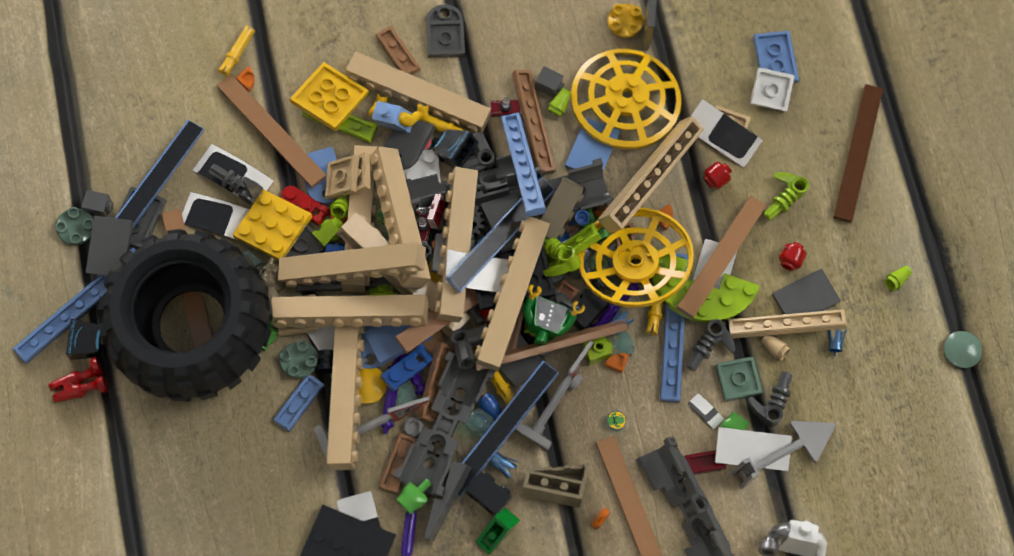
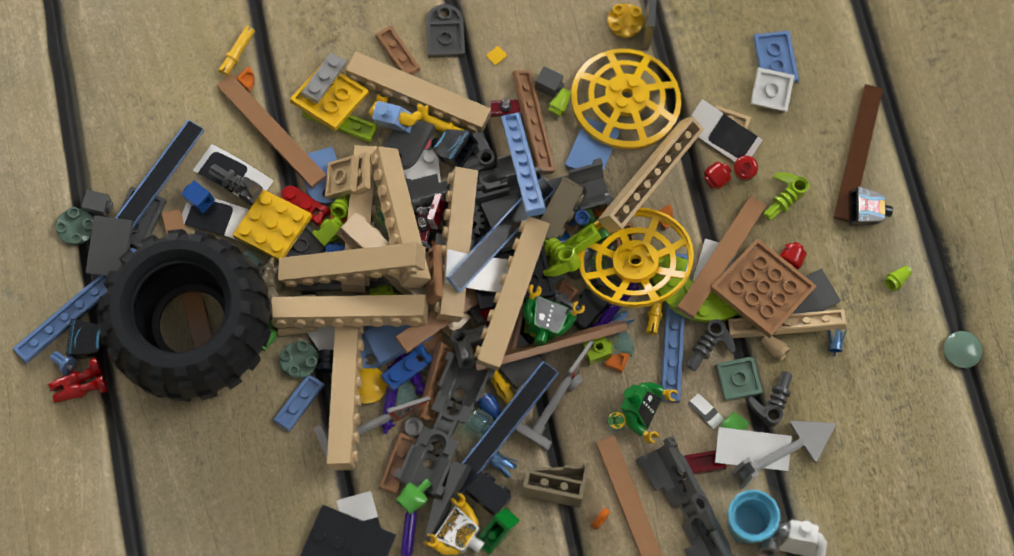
none -> medium blue piece [50,351,77,375]
none -> blue brick [181,180,215,214]
none -> light grey plate [302,53,347,104]
none -> torso [423,493,484,555]
none -> medium nougat tile [426,244,443,305]
none -> yellow sticker [486,46,507,65]
none -> green torso [621,382,678,444]
none -> medium nougat plate [710,238,817,338]
none -> medium azure piece [727,490,780,544]
none -> red head [733,155,758,181]
none -> torso [849,186,893,226]

